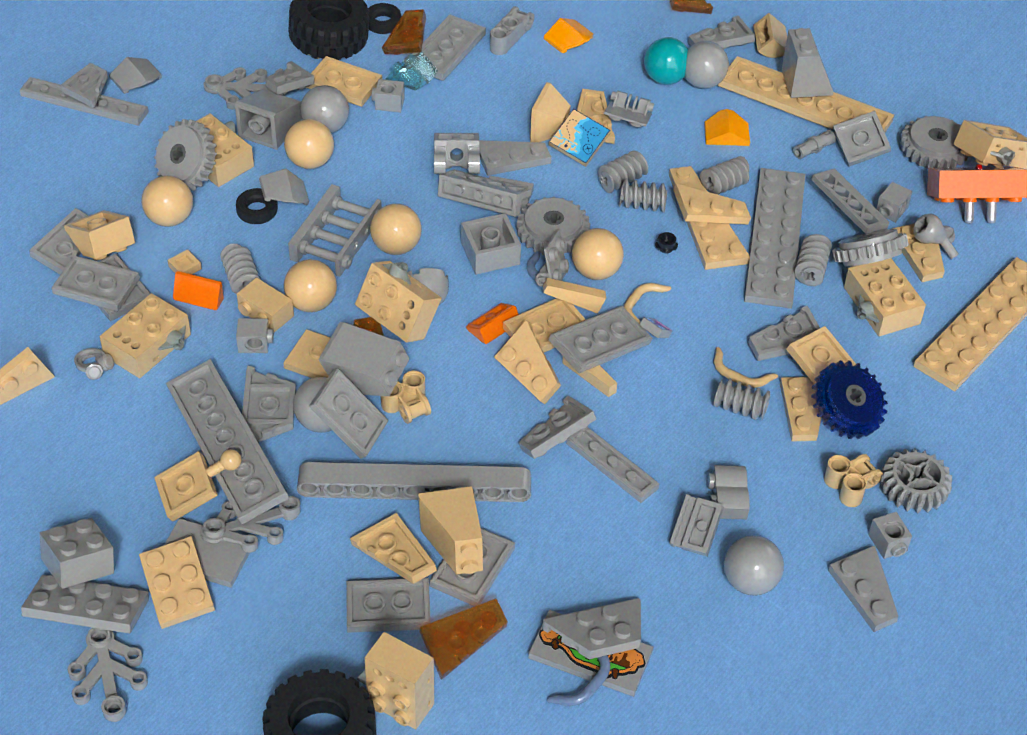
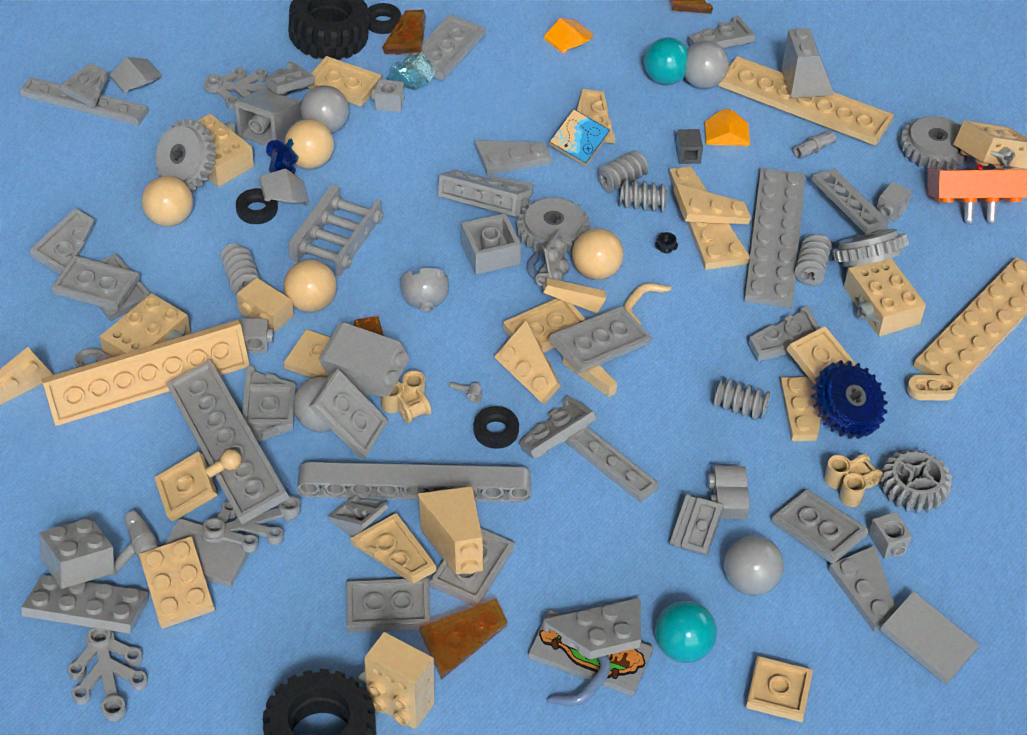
tan slope [64,210,135,260] -> none
tan plate [167,249,202,274] -> none
orange slope [173,271,224,310] -> none
tan piece [355,261,442,343] -> none
tan piece [370,204,422,255] -> none
light grey brick [434,133,480,174] -> none
orange slope [466,303,519,344] -> none
light grey piece [490,6,535,55] -> none
tan slope [530,82,571,142] -> none
light grey hinge [604,90,654,127] -> none
light grey tile [639,317,672,338] -> none
light grey piece [700,156,749,195] -> none
tan animal [714,347,778,388] -> none
tan brick [753,13,787,58] -> none
light grey plate [833,111,891,167] -> none
tan wing [892,223,945,282] -> none
light grey piece [913,214,959,259] -> none
none -> tan plate [41,320,250,426]
none -> light grey piece [111,511,158,576]
none -> clear blue hips [266,138,299,174]
none -> light grey slope [328,496,388,537]
none -> light grey hand [449,382,482,403]
none -> black tyre [473,406,519,449]
none -> teal piece [655,601,717,663]
none -> dark grey brick [676,129,703,164]
none -> tan plate [746,656,813,722]
none -> light grey tile [772,489,868,564]
none -> light grey tile [880,591,980,685]
none -> tan plate [907,375,959,401]

